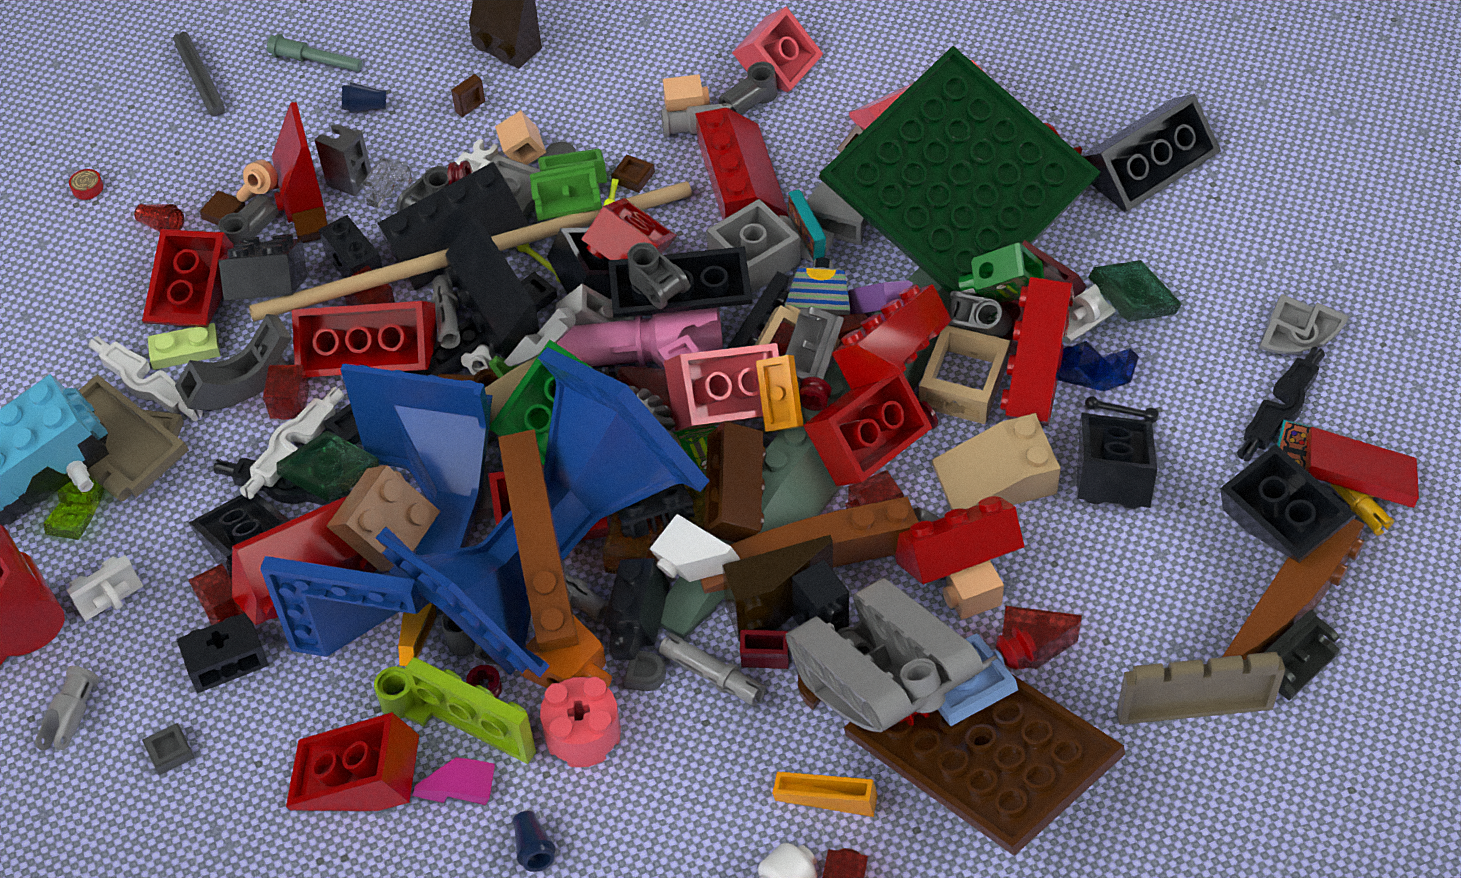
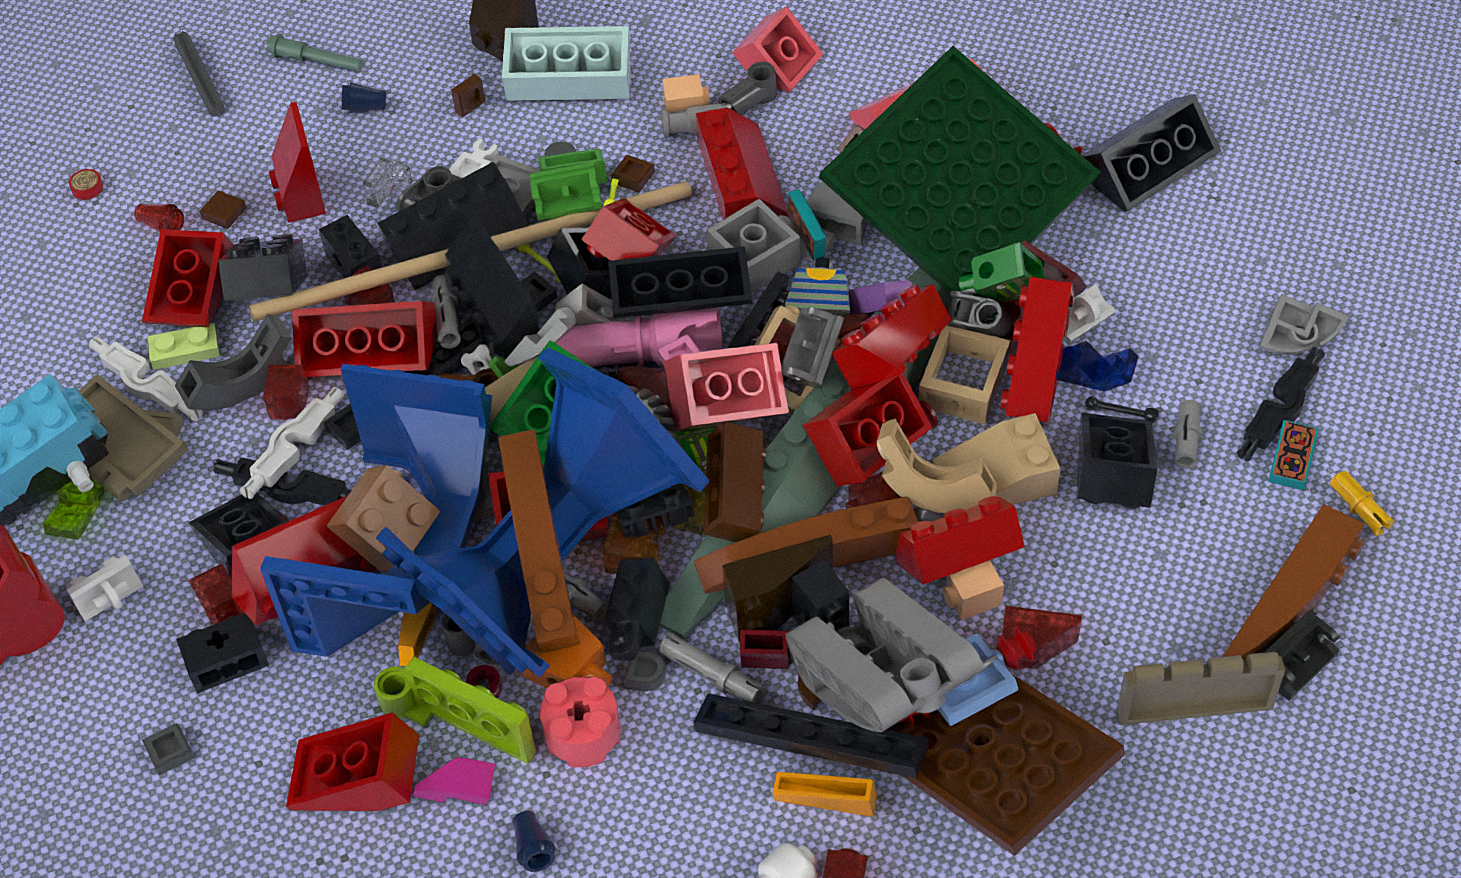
light grey piece [35,666,99,750] -> none
dark grey piece [218,194,279,244] -> none
light nougat plate [236,160,278,202] -> none
clear green plate [276,431,379,503] -> none
reddish brown tile [292,206,328,243] -> none
flat silver hinge [315,125,373,196] -> none
dark red bush [447,161,473,185] -> none
light nougat brick [495,110,546,165] -> none
dark grey piece [627,242,690,309] -> none
white slope [650,514,741,582] -> none
light orange plate [756,355,804,432] -> none
dark red bush [799,377,832,411] -> none
clear green plate [1088,260,1182,322] -> none
black slope [1220,444,1356,563] -> none
red tile [1307,426,1419,508] -> none
none -> light aqua slope [502,26,631,101]
none -> black plate [693,693,929,778]
none -> tan arch [877,419,998,513]
none -> light grey pin [1174,400,1203,469]

